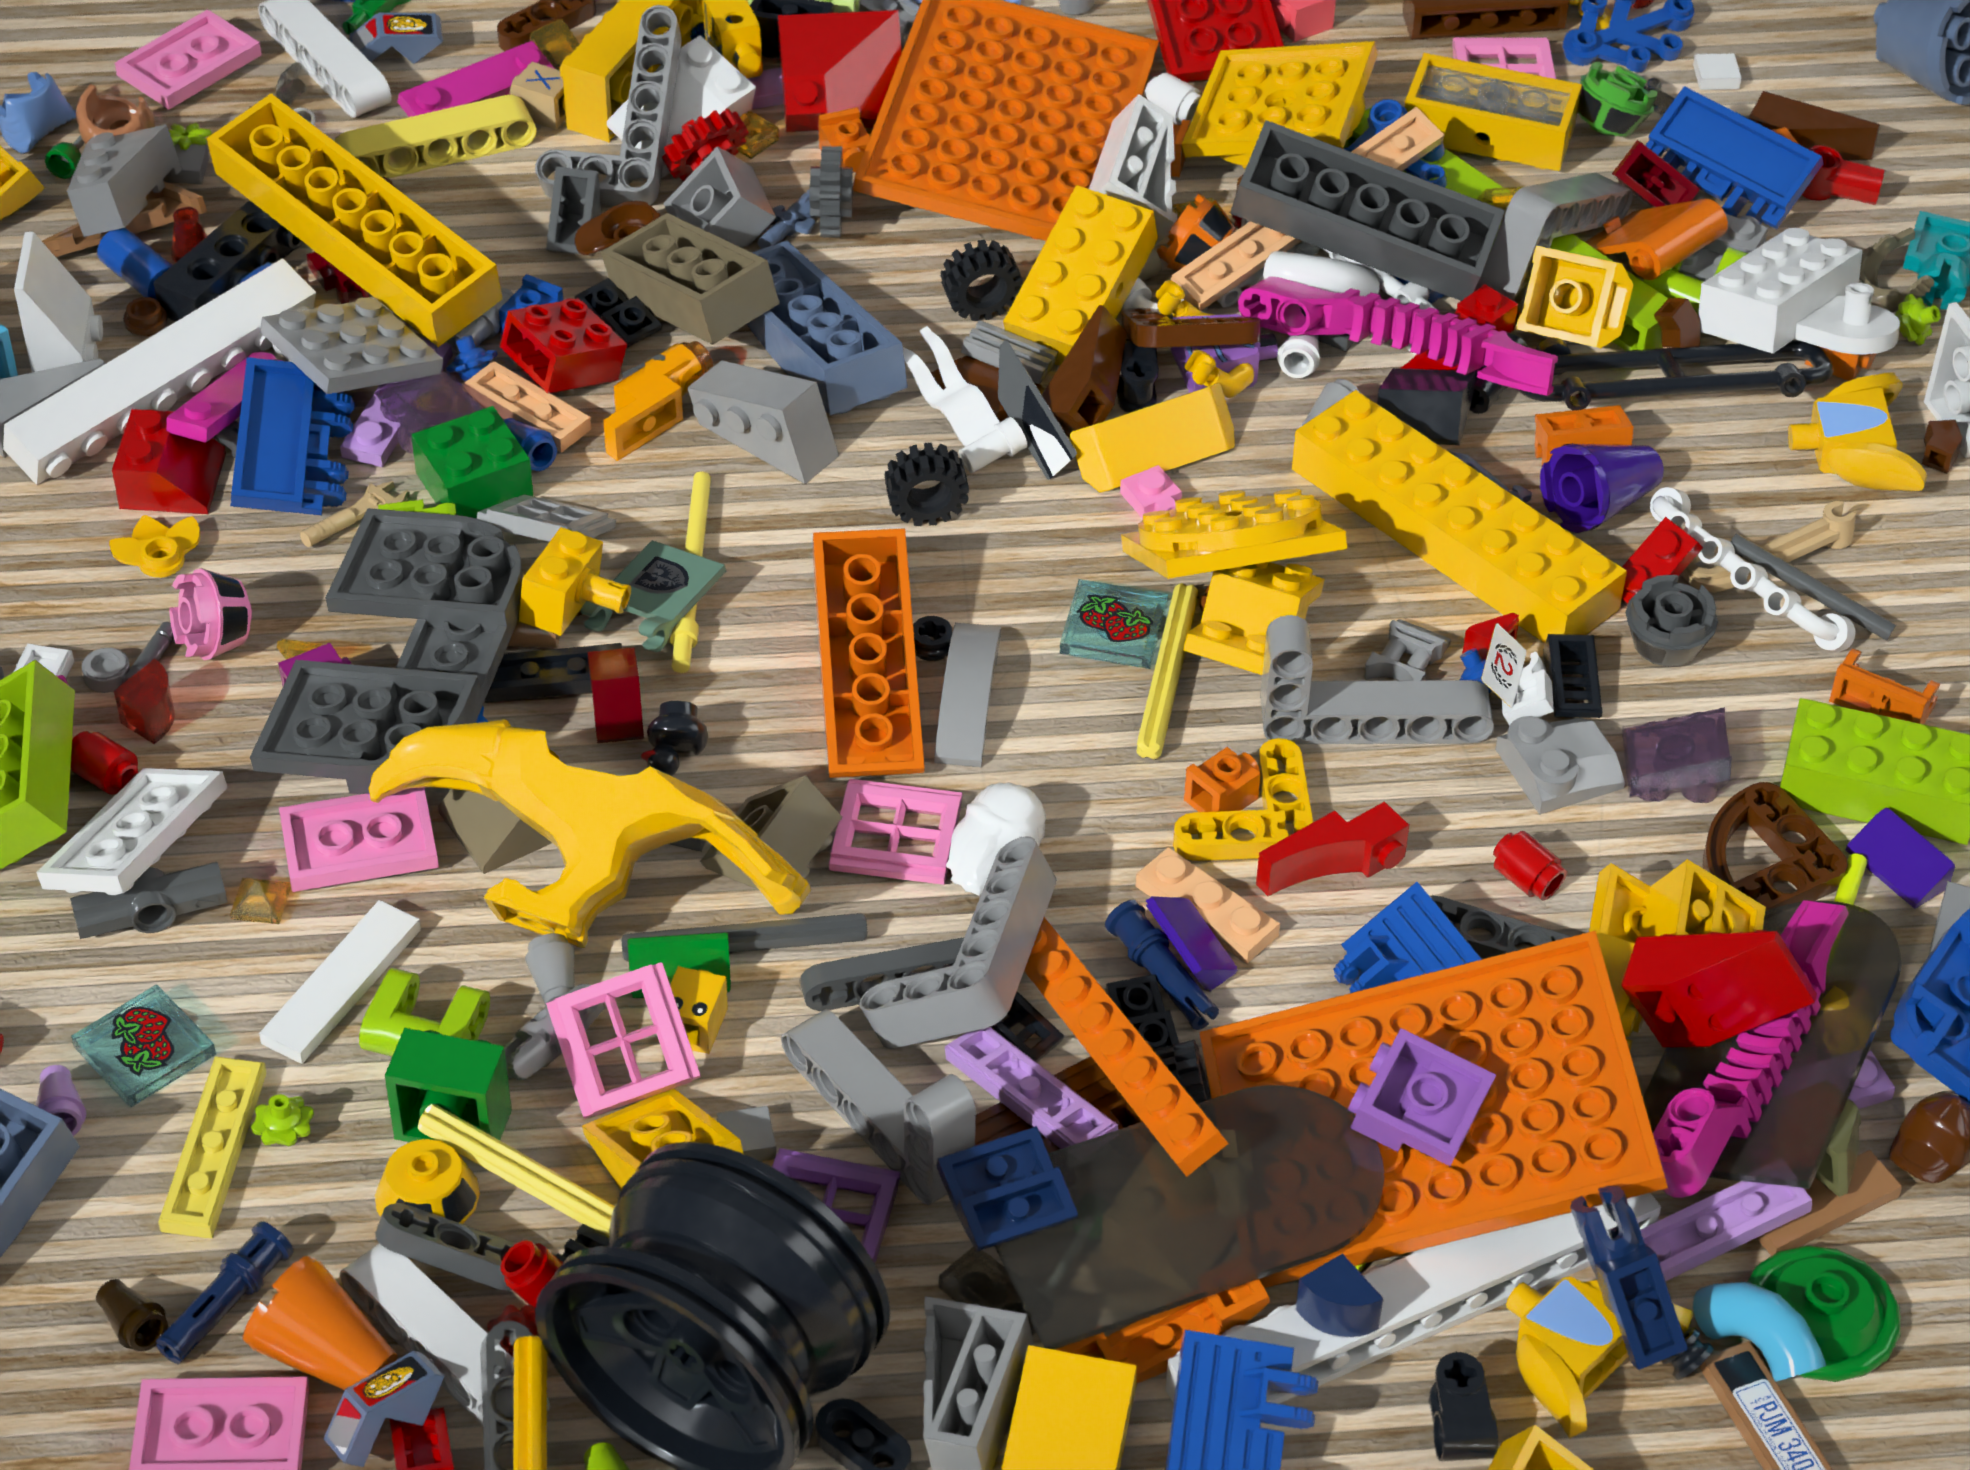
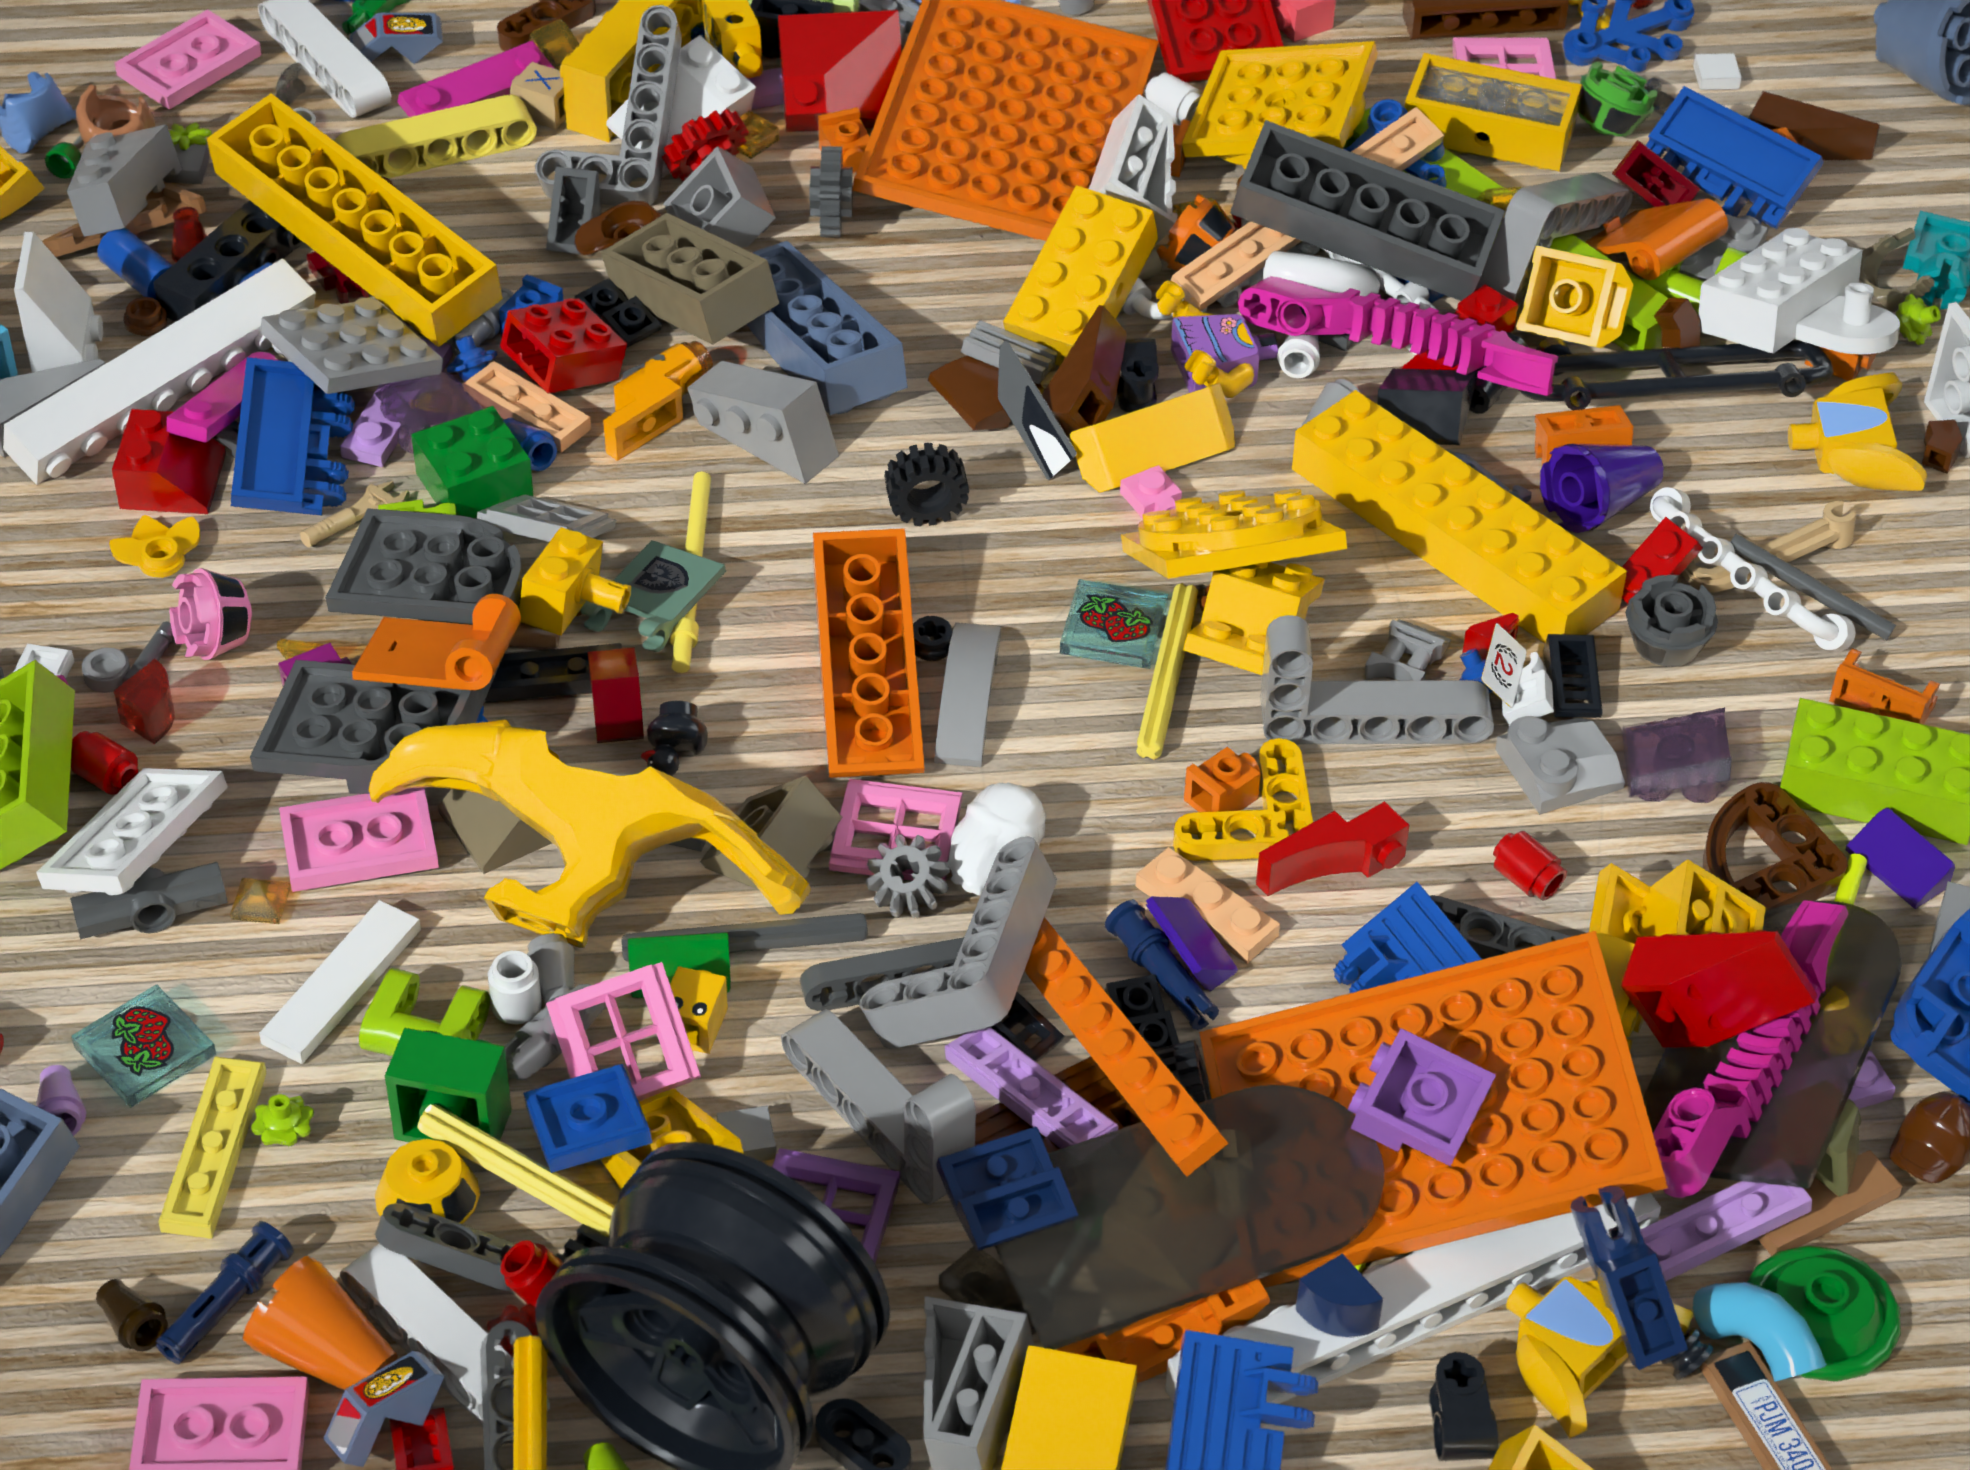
sand blue sword [758,190,815,249] -> none
white flag [903,326,1027,473] -> none
black tyre [940,240,1023,321] -> none
reddish brown beam [1122,308,1261,348] -> none
red piece [1802,145,1885,205] -> none
none -> orange door [352,594,521,690]
none -> white brick [488,951,542,1024]
none -> blue tile [523,1064,652,1173]
none -> light grey gear [866,834,950,918]

